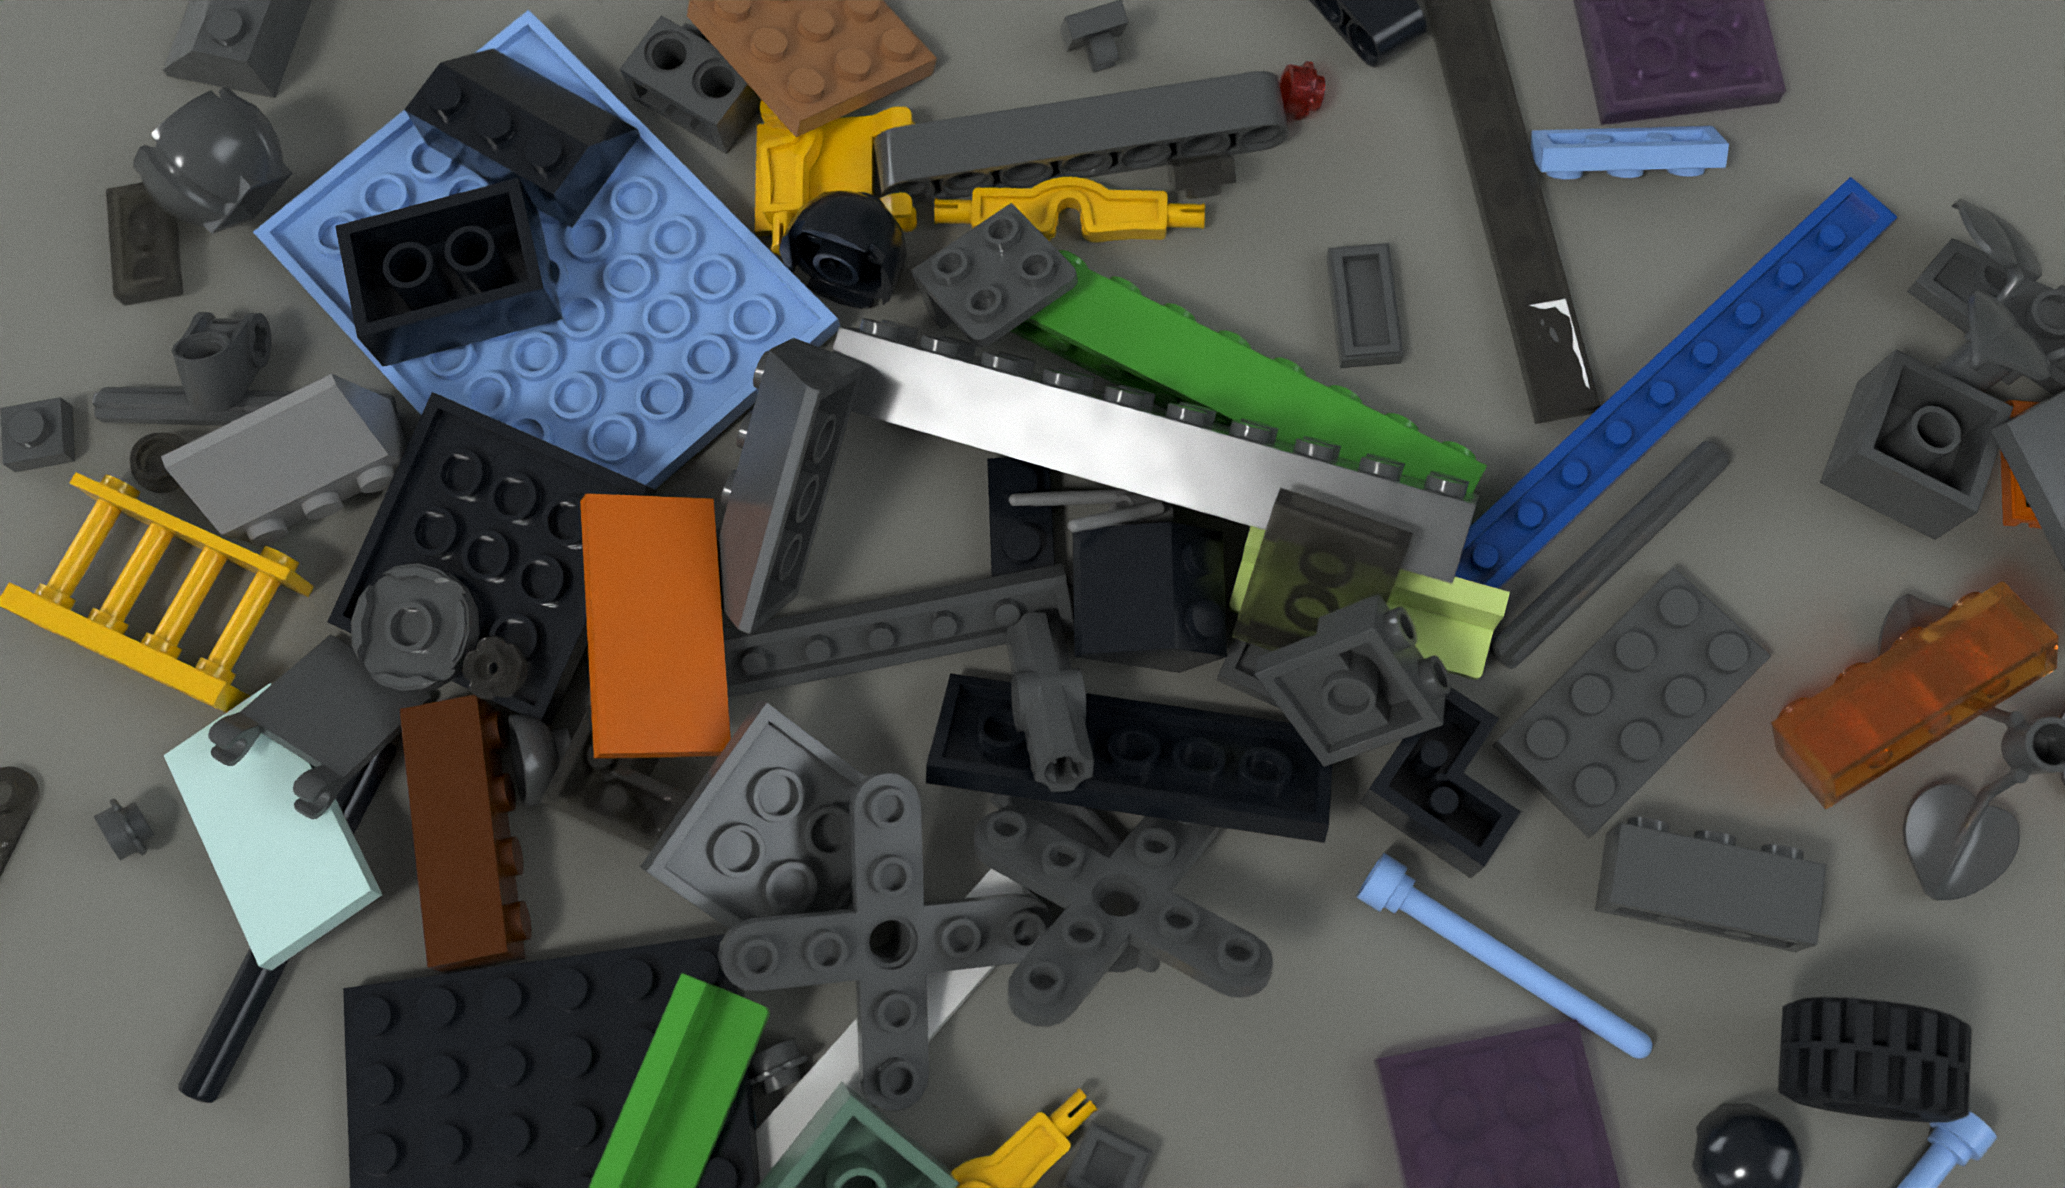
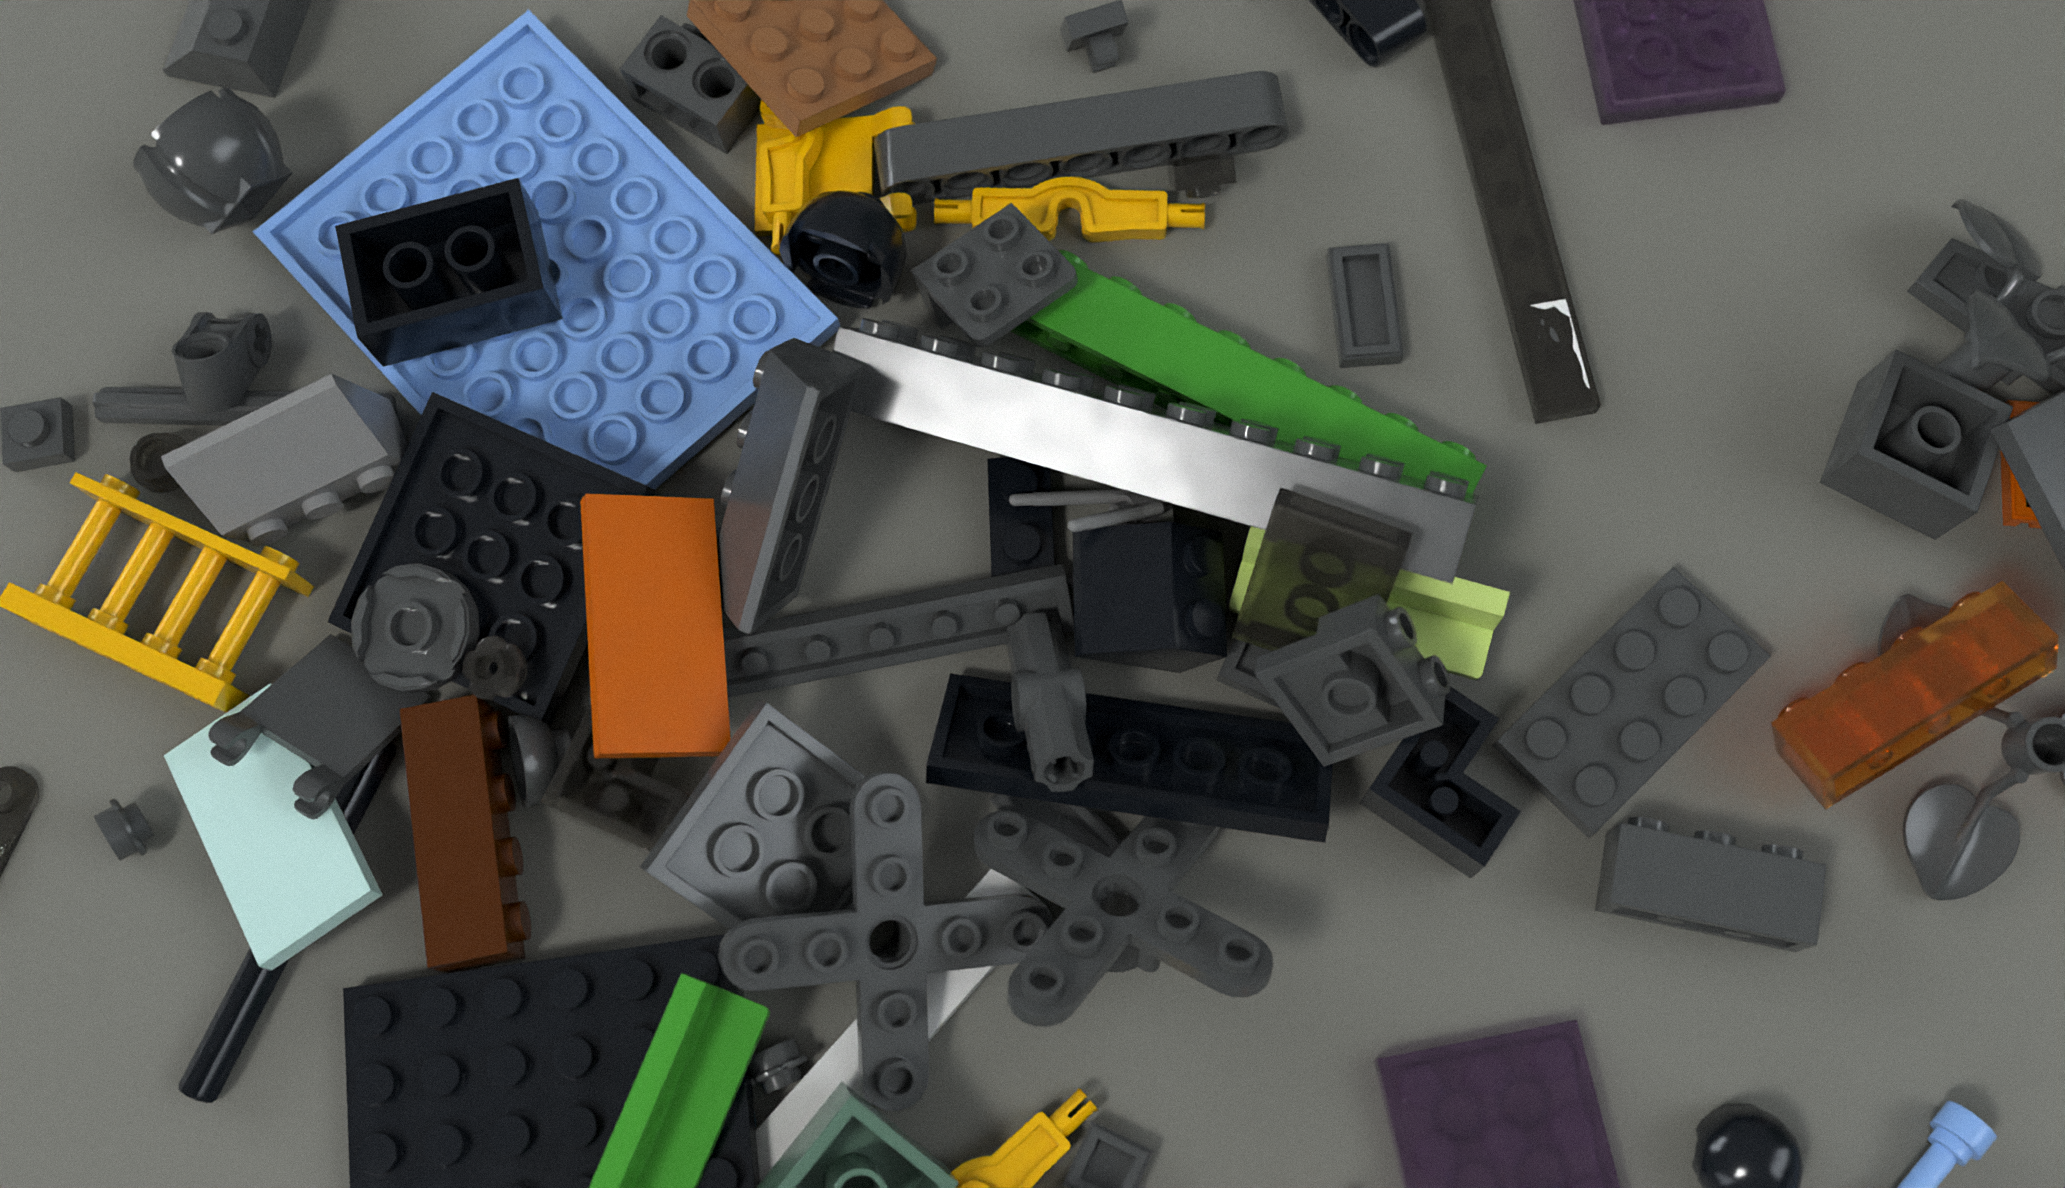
clear smoke plate [106,182,183,306] -> none
black slope [404,48,640,228] -> none
clear red plate [1279,61,1325,121] -> none
light blue piece [1356,853,1653,1059] -> none
blue plate [1455,177,1897,589] -> none
dark grey axle [1489,441,1729,669] -> none
light blue plate [1529,126,1729,179] -> none
black tyre [1778,997,1972,1123] -> none

